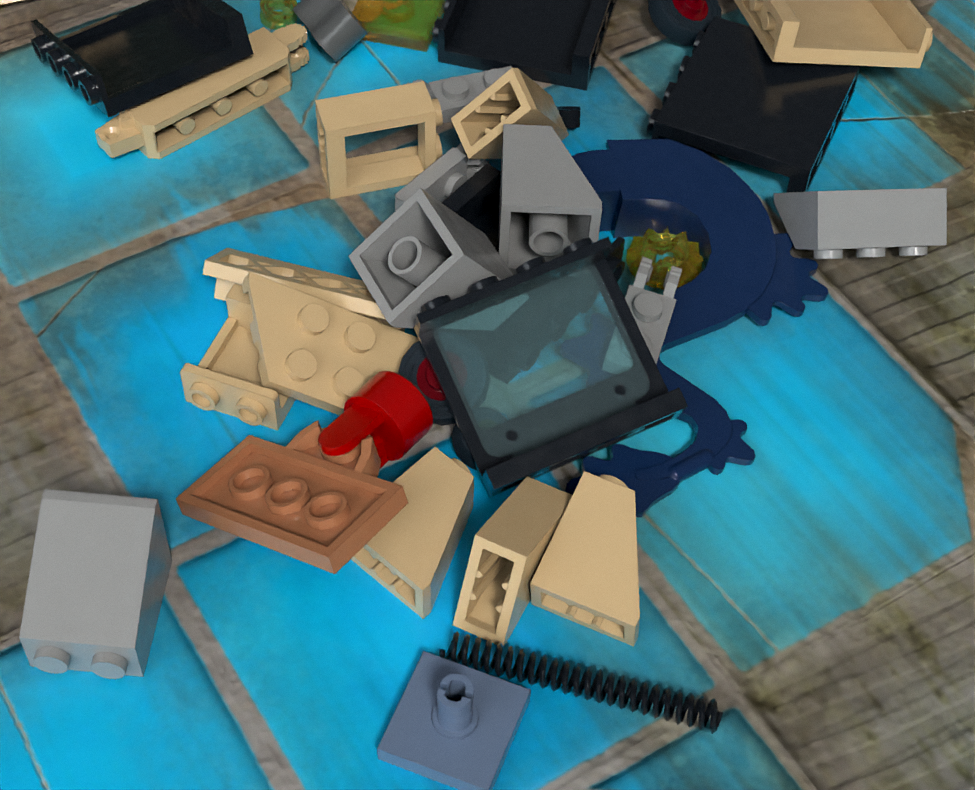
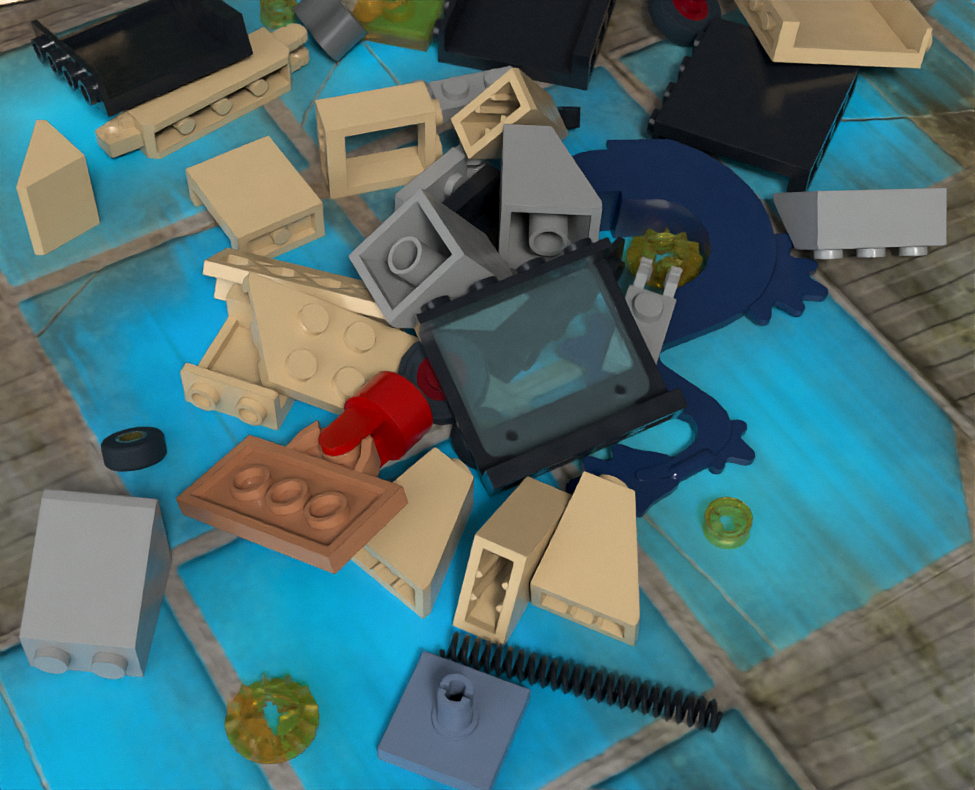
none -> tan slope [16,120,100,255]
none -> black wheel [101,427,167,472]
none -> tan panel [185,135,325,258]
none -> clear yellow gear [224,673,319,764]
none -> bush [702,497,753,550]

